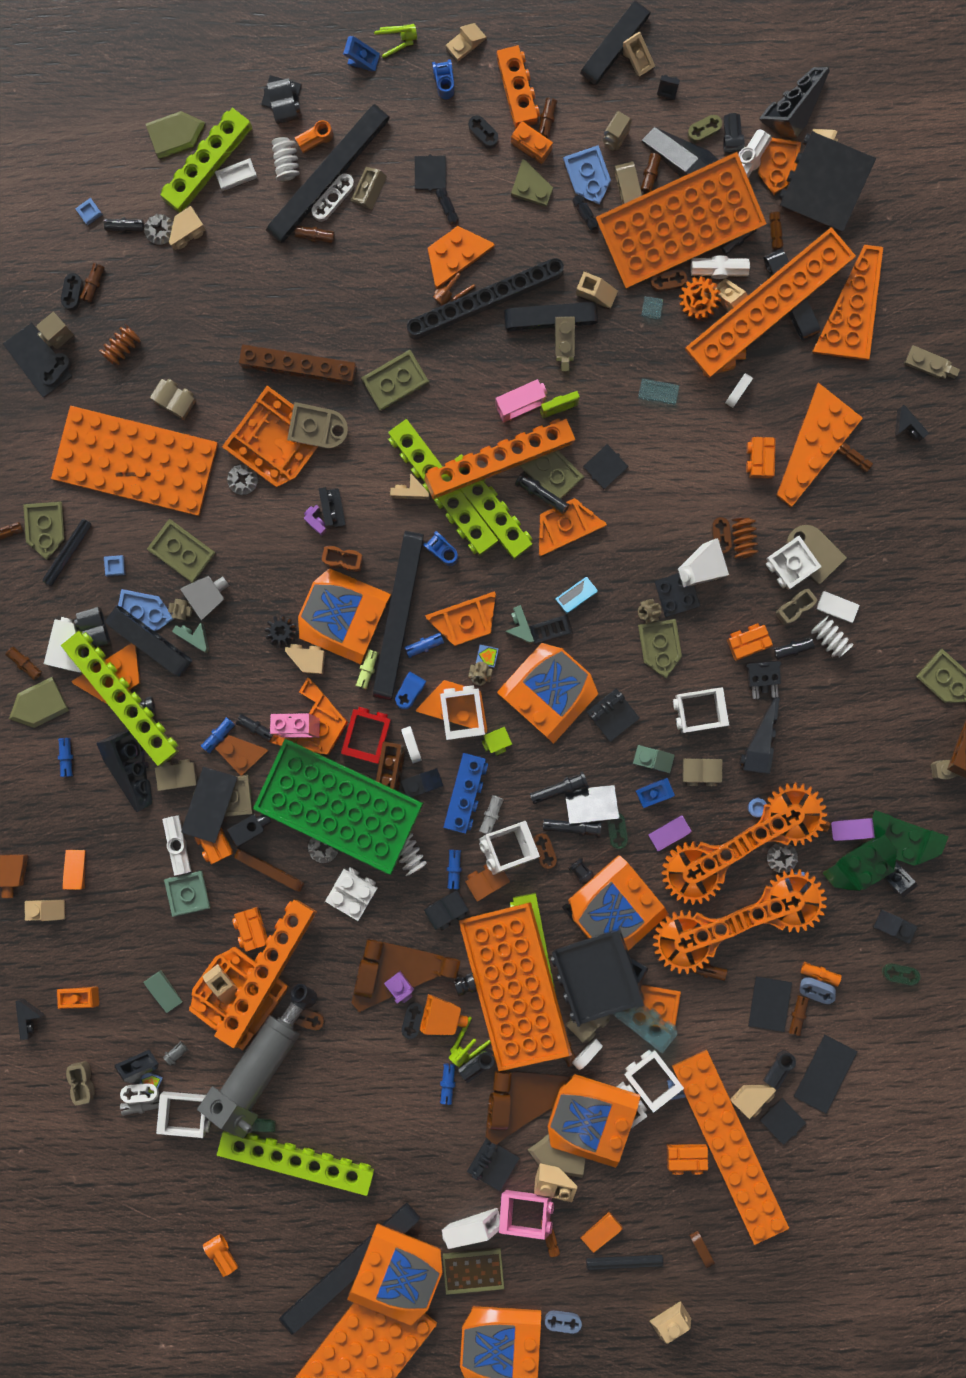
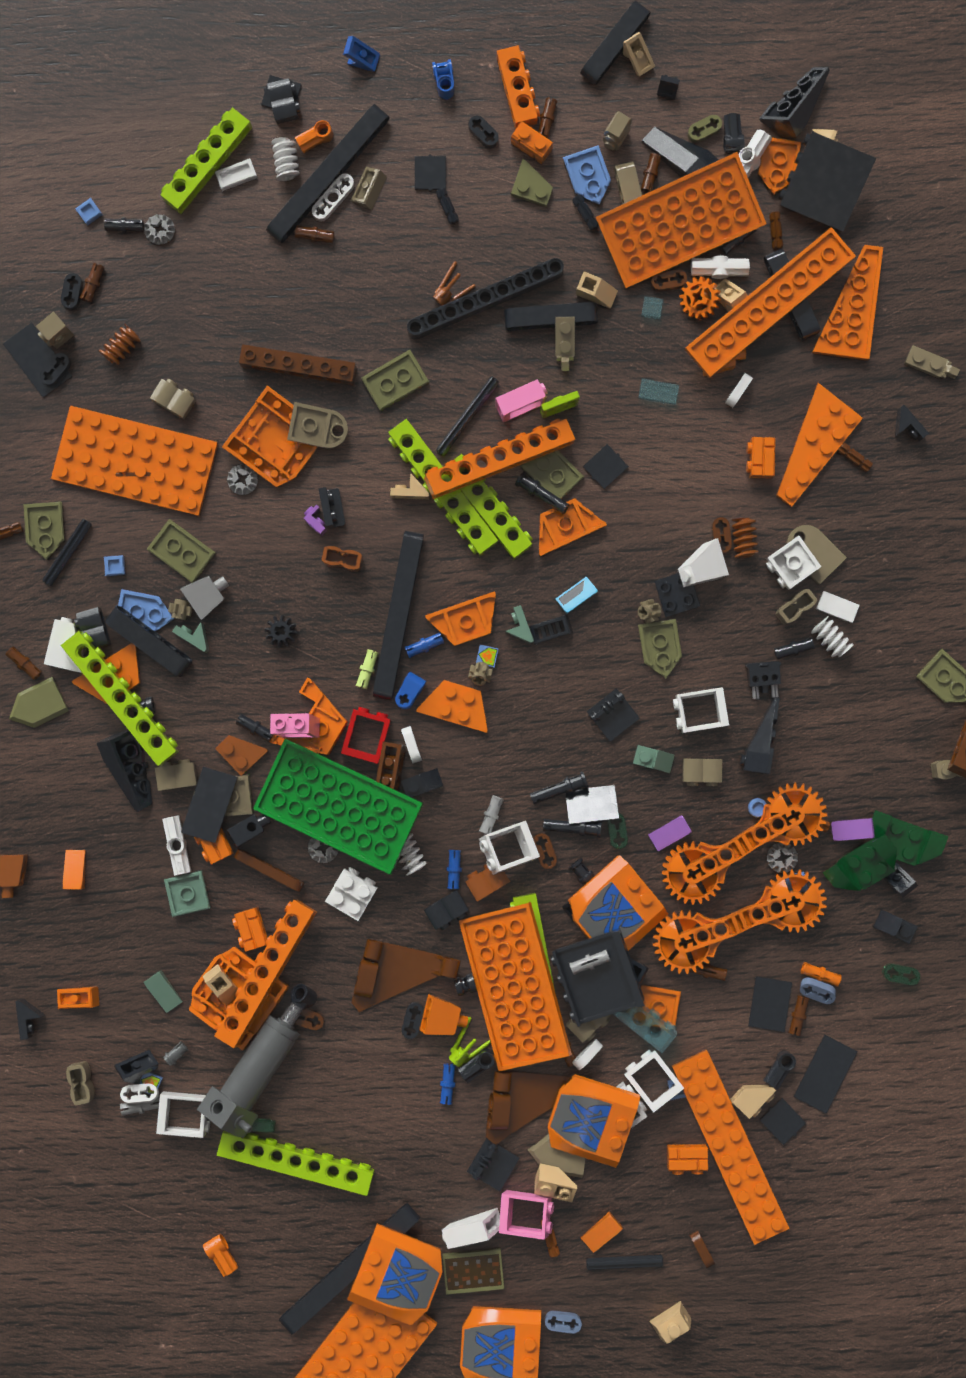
tan slope [25,900,65,921] -> none
blue pin [58,738,73,777] -> none
olive tile [146,111,205,159] -> none
tan slope [169,206,206,250] -> none
blue pin [200,717,235,754] -> none
tan slope [285,644,325,675] -> none
wedge [298,568,391,665] -> none
lime plant [374,24,417,58] -> none
medium lavender bracket [384,971,414,1003] -> none
blue piece [423,531,459,566] -> none
orange wing [428,226,495,289] -> none
white window [440,685,485,740] -> none
blue brick [443,753,488,834] -> none
tan slope [446,23,487,62] -> none
lime brick [482,727,512,755] -> none
wedge [497,643,598,744] -> none
blue slope [636,778,675,808] -> none
orange brick [727,623,773,661] -> none
none -> black axle [436,376,499,456]
none -> light grey pin [569,950,610,975]

